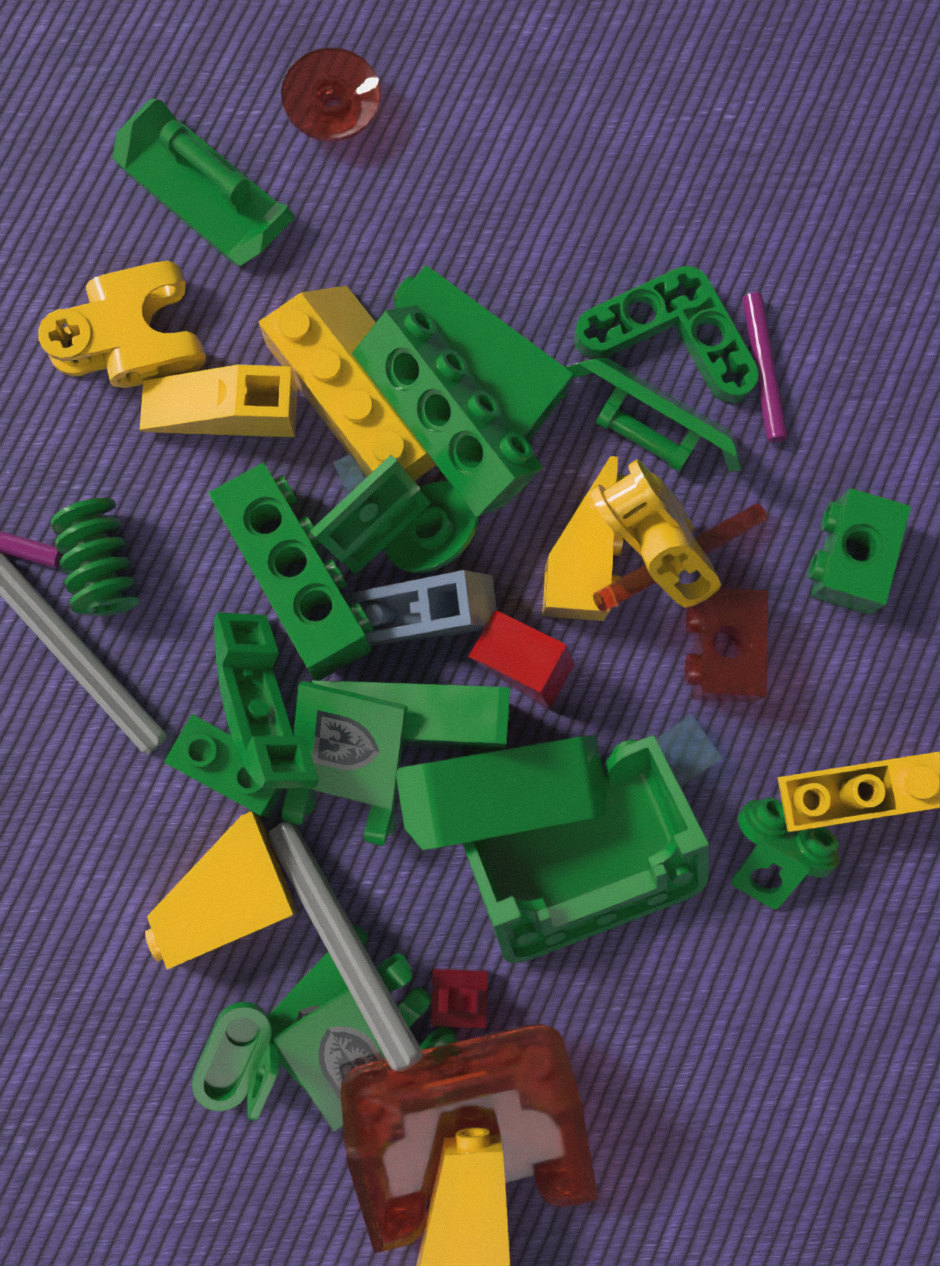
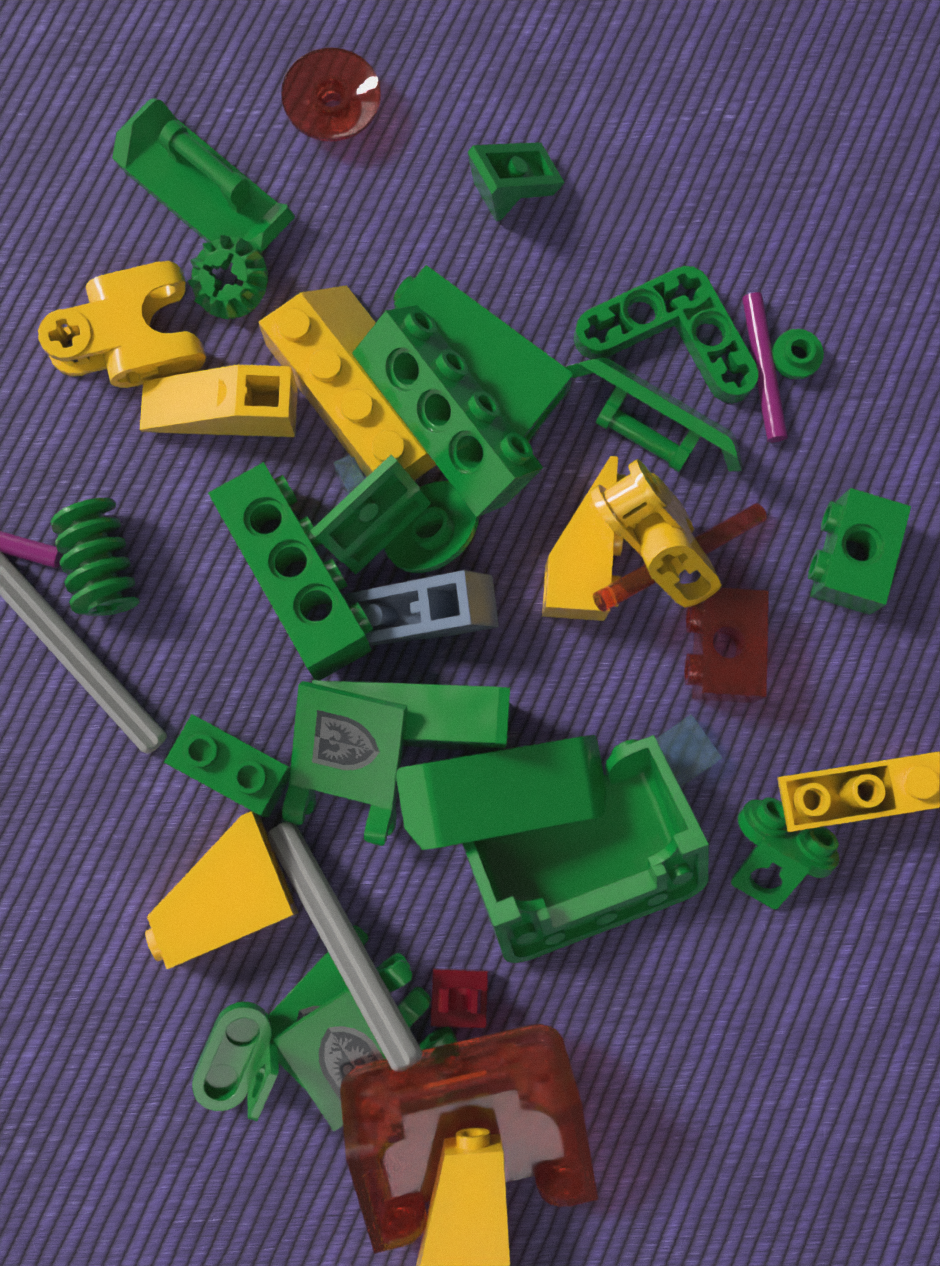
green slope [214,612,319,789] -> none
red slope [468,611,575,710] -> none
none -> green gear [187,235,268,319]
none -> green slope [468,142,565,222]
none -> green plate [772,329,824,379]

